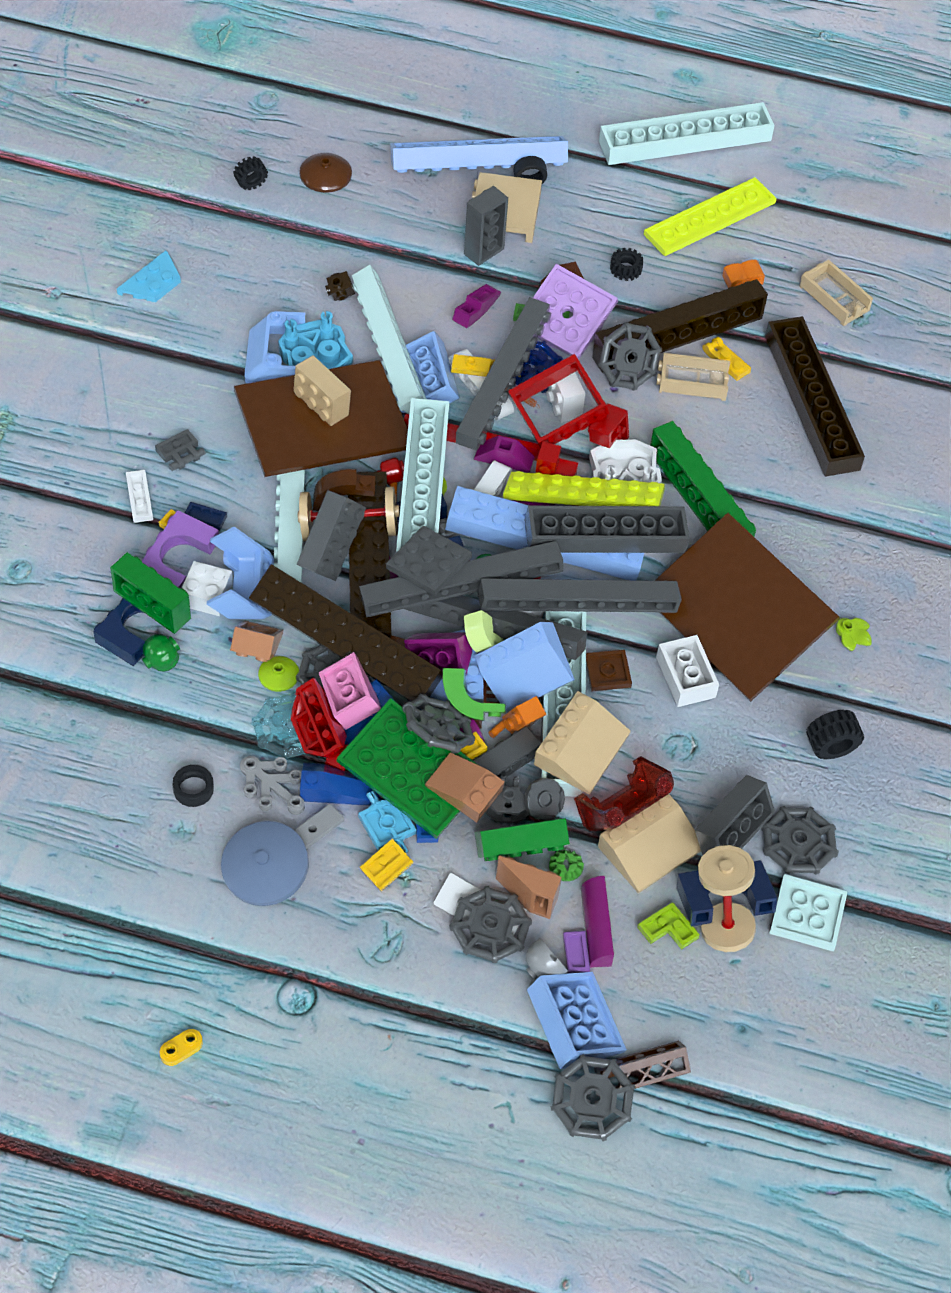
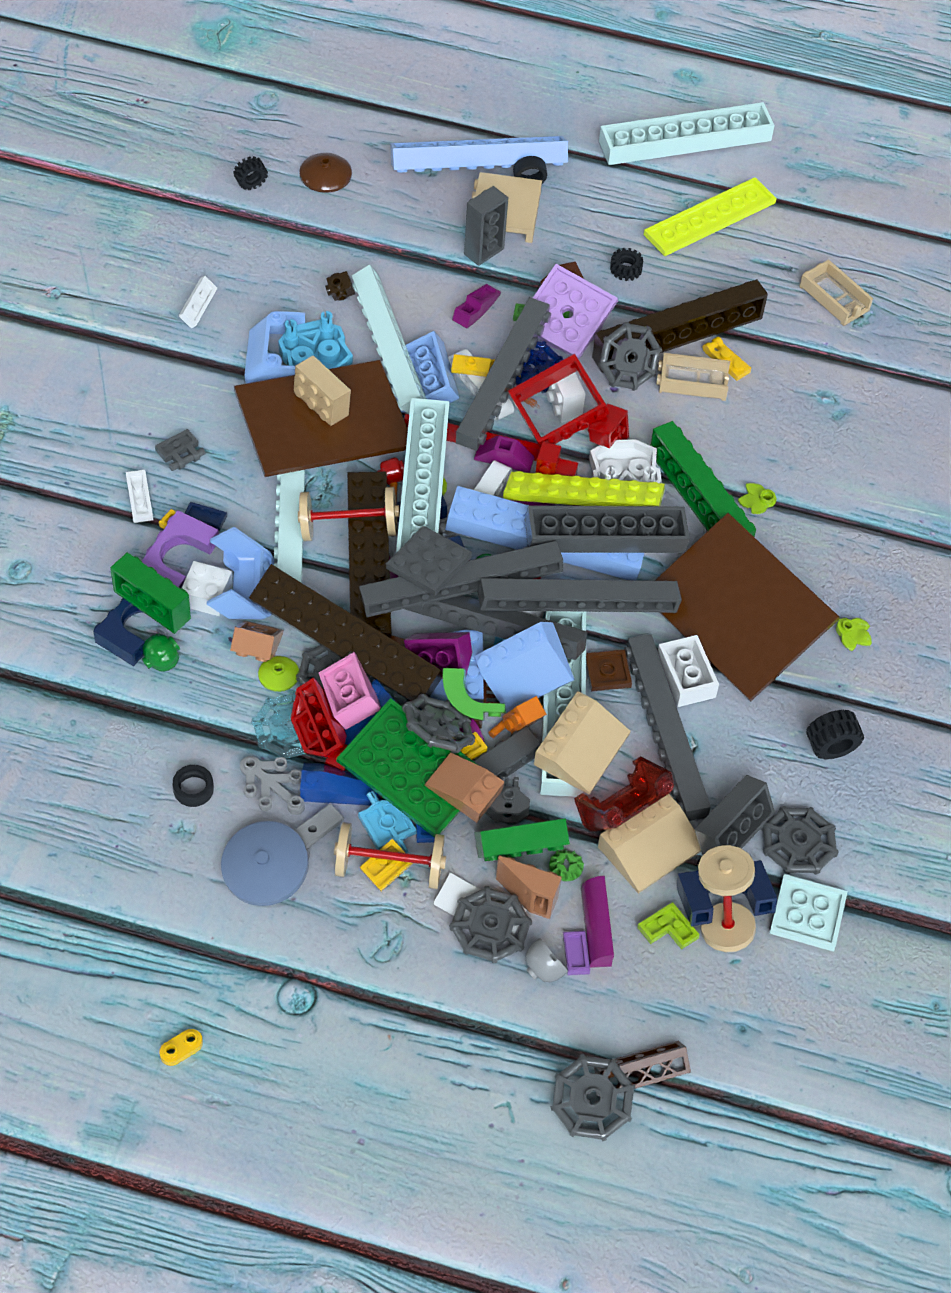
medium azure wing [117,250,181,302] -> none
dark grey brick [297,490,367,581] -> none
reddish brown arch [313,469,375,511] -> none
yellowish green brick [464,610,504,653] -> none
dark grey tile [524,778,565,821] -> none
light blue slope [527,972,627,1069] -> none
orange brick [722,260,765,288] -> none
dark brown brick [765,316,865,477] -> none
none -> white plate [179,276,217,328]
none -> tan piece [334,822,446,889]
none -> dark grey brick [624,634,711,821]
none -> lime plate [738,483,777,514]

